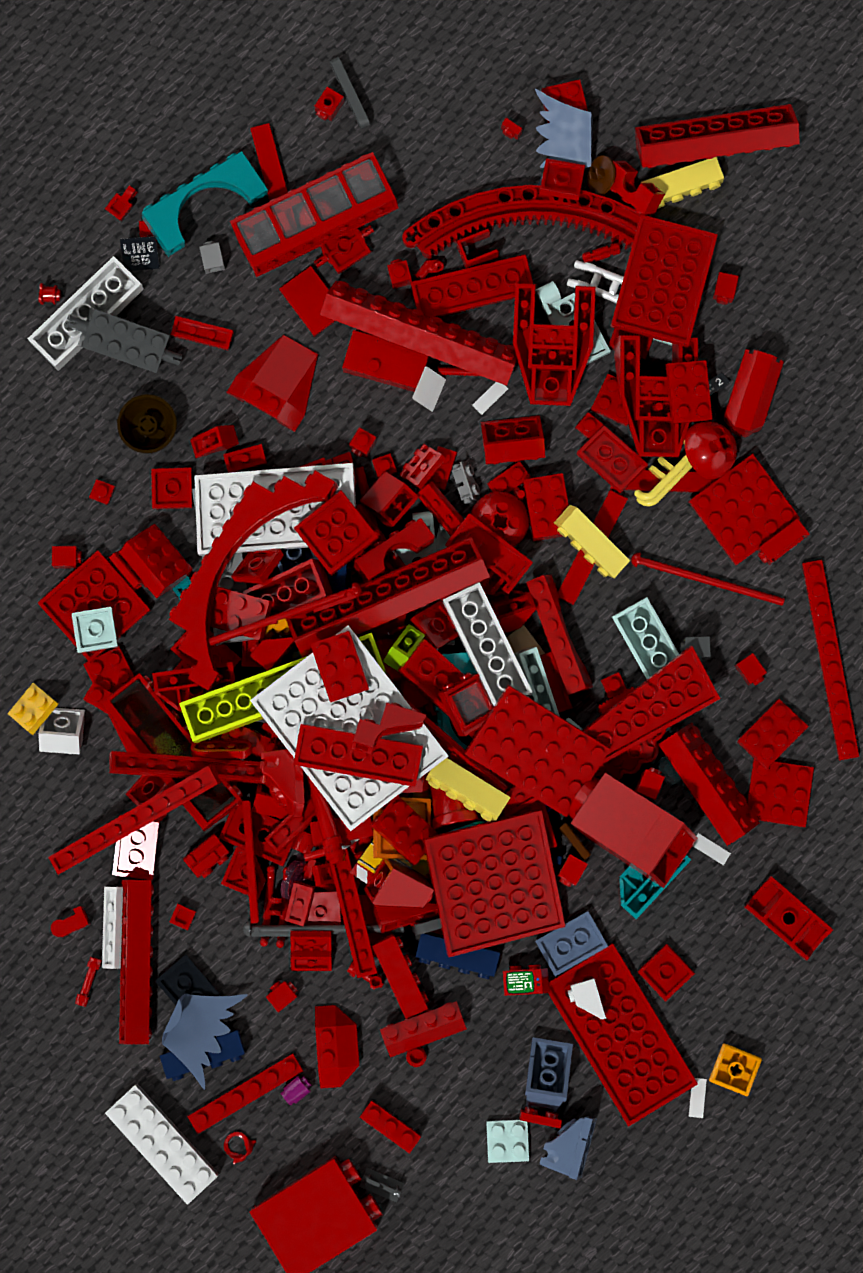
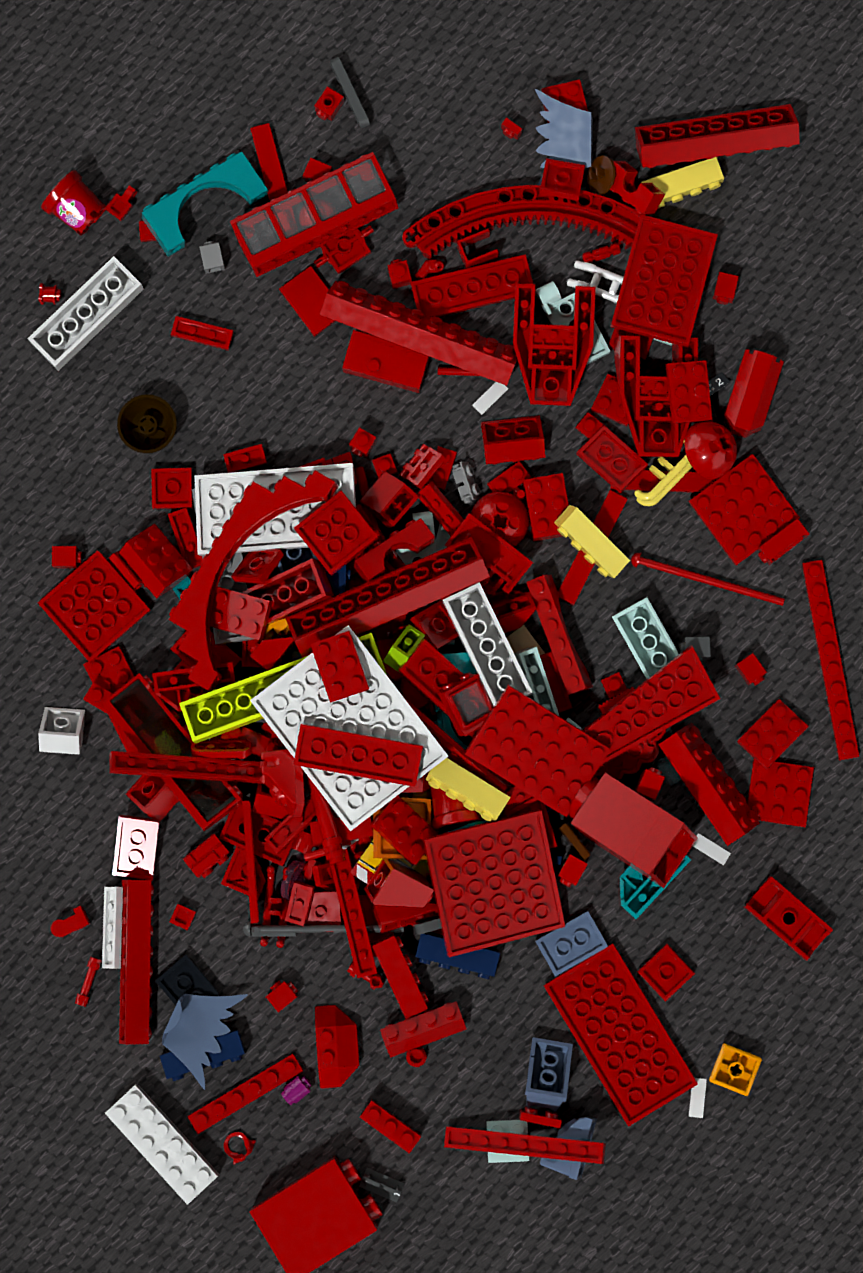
yellow plate [8,683,58,735] -> none
red plate [48,765,221,875] -> none
dark grey brick [65,307,182,373] -> none
light aqua plate [71,607,118,653] -> none
red plate [89,479,115,505] -> none
black sticker [120,236,160,271] -> none
red arch [190,425,239,458] -> none
red bar [208,583,362,646] -> none
red wedge [226,335,318,432] -> none
red slope [290,931,332,971] -> none
red arch [351,703,426,754] -> none
white sticker [412,366,446,412] -> none
brick [503,965,549,996] -> none
white slope [568,978,606,1020] -> none
none -> red piece [41,170,107,236]
none -> red plate [168,508,202,569]
none -> red brick [303,157,333,182]
none -> red plate [444,1127,606,1164]

